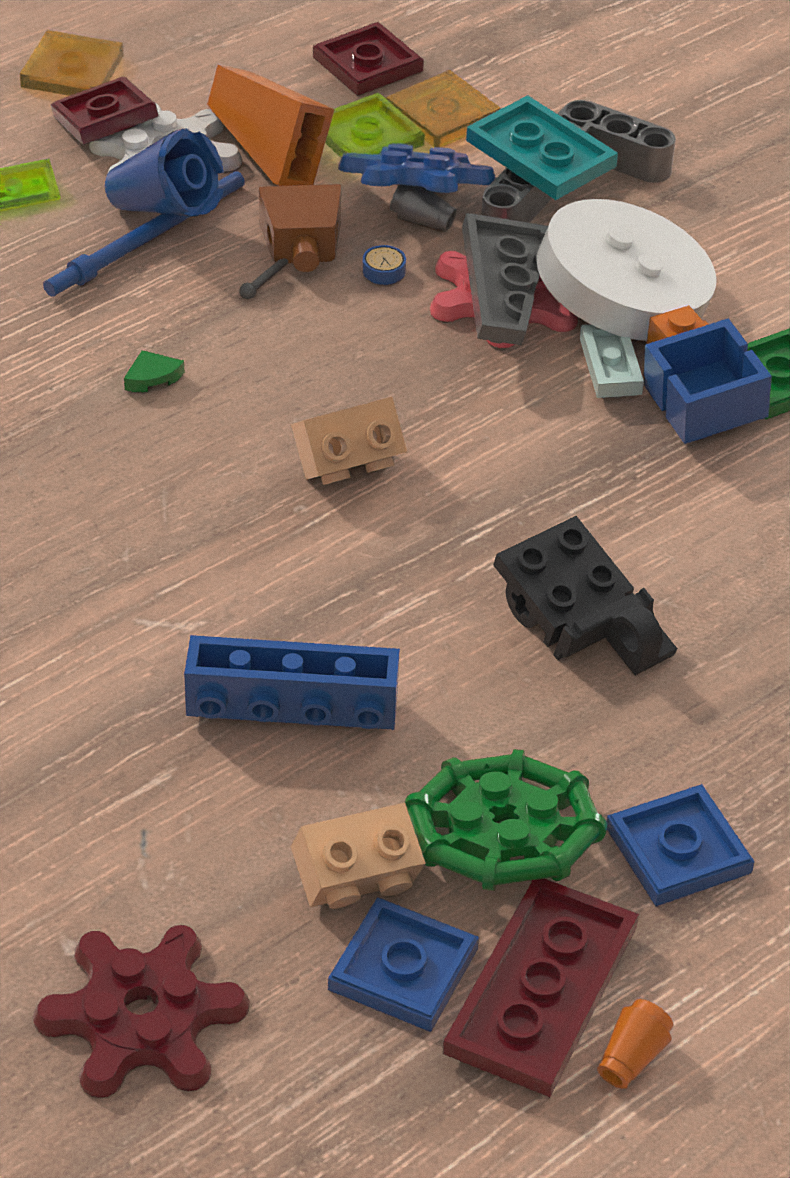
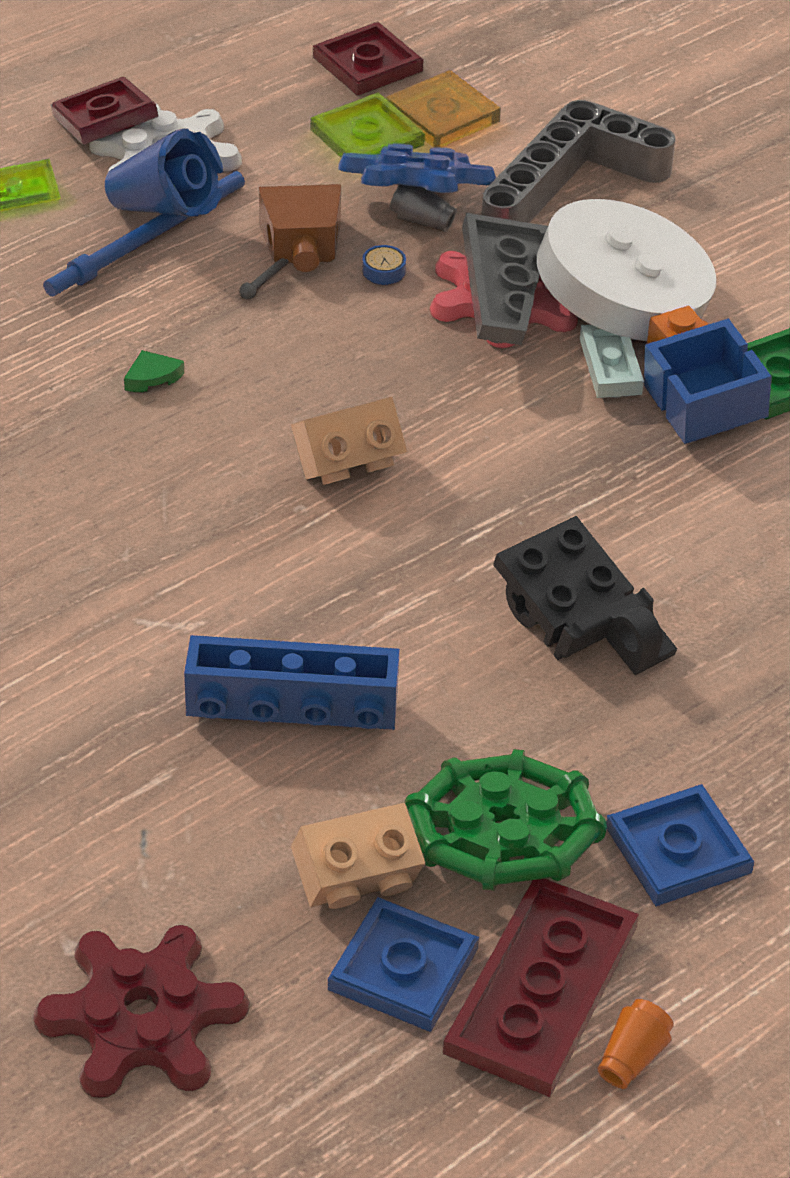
clear yellow tile [20,30,124,96] -> none
orange slope [207,65,335,186] -> none
teal plate [466,95,618,200] -> none

